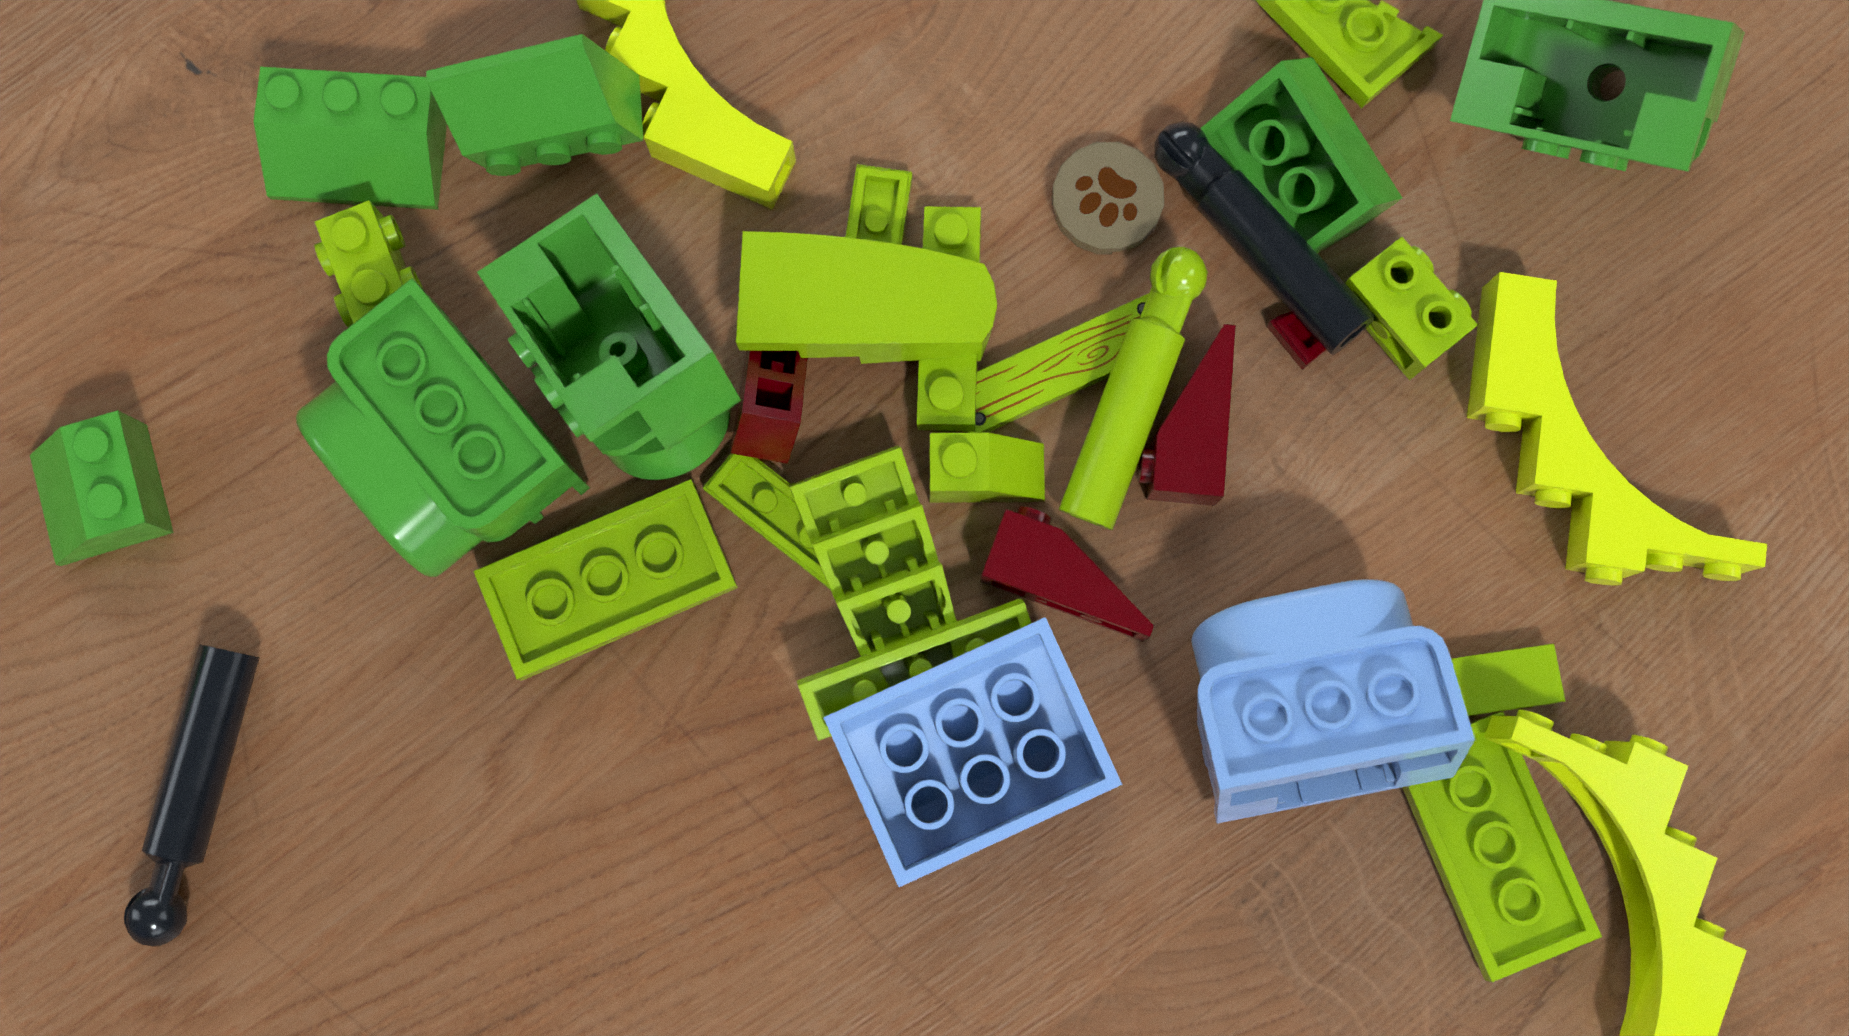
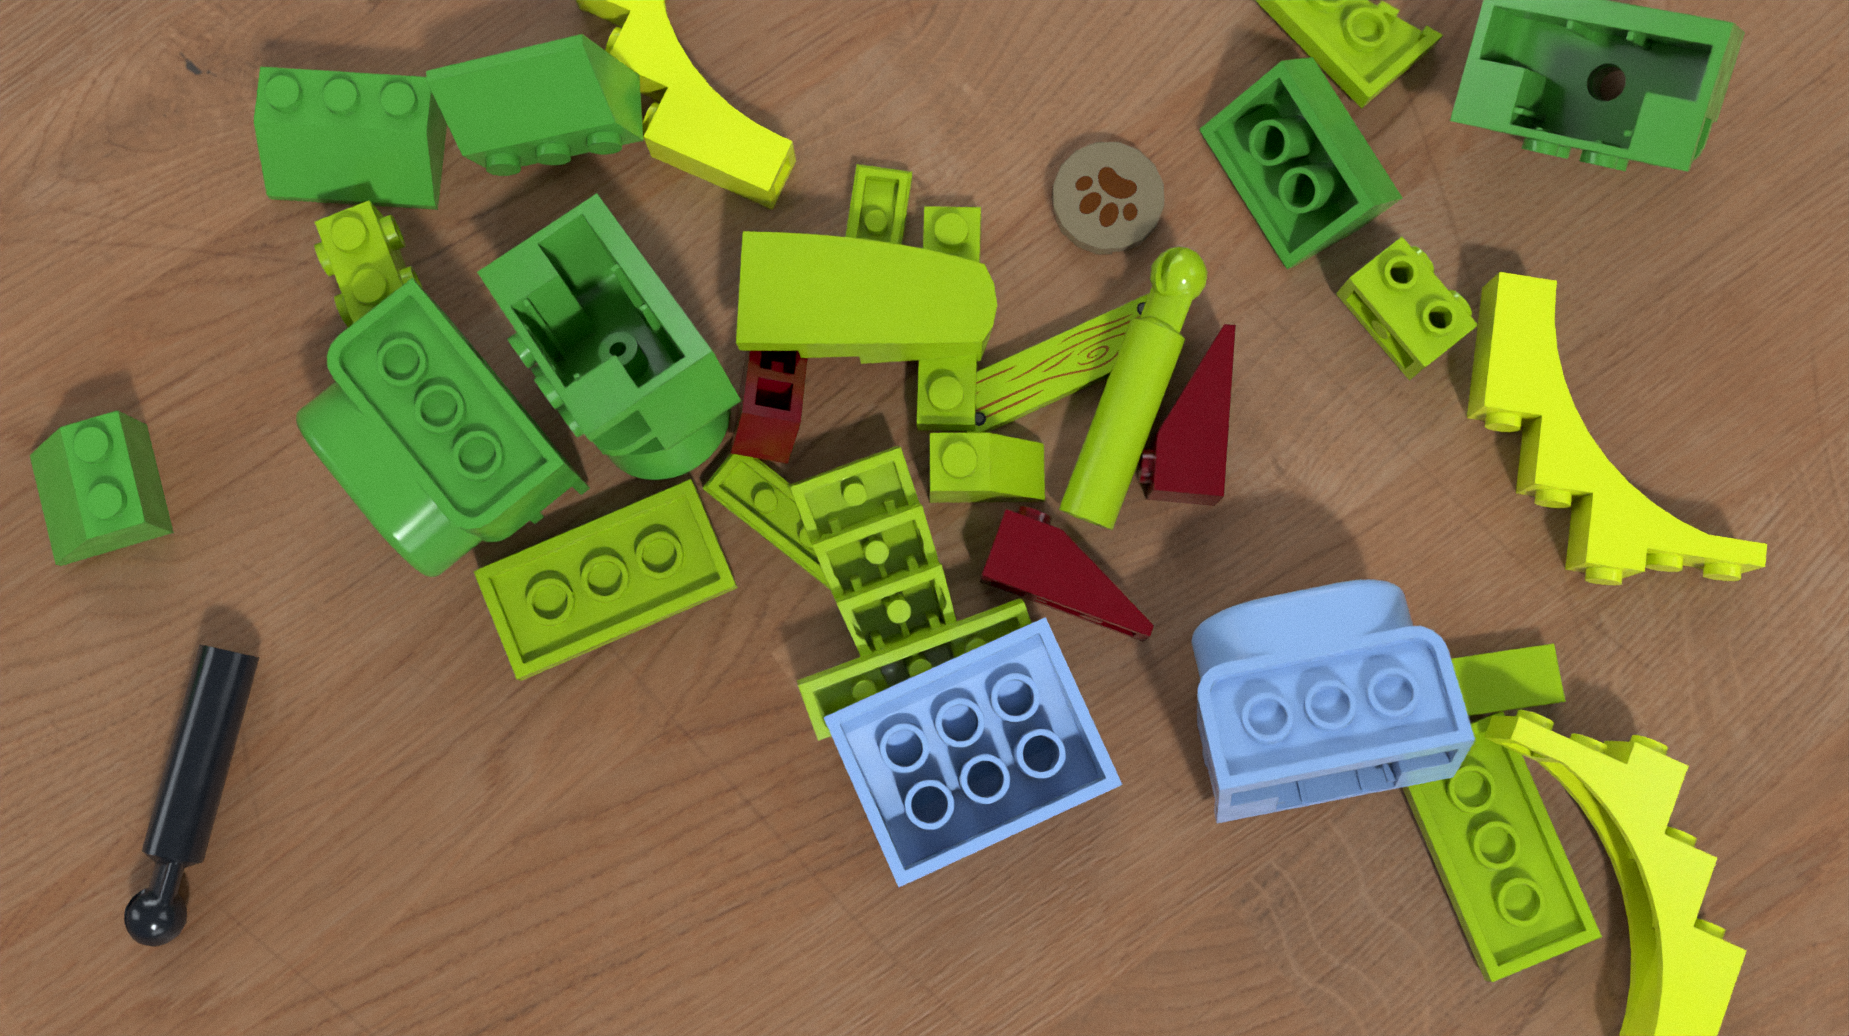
black piece [1154,121,1376,355] -> none
dark red tile [1266,312,1327,370] -> none

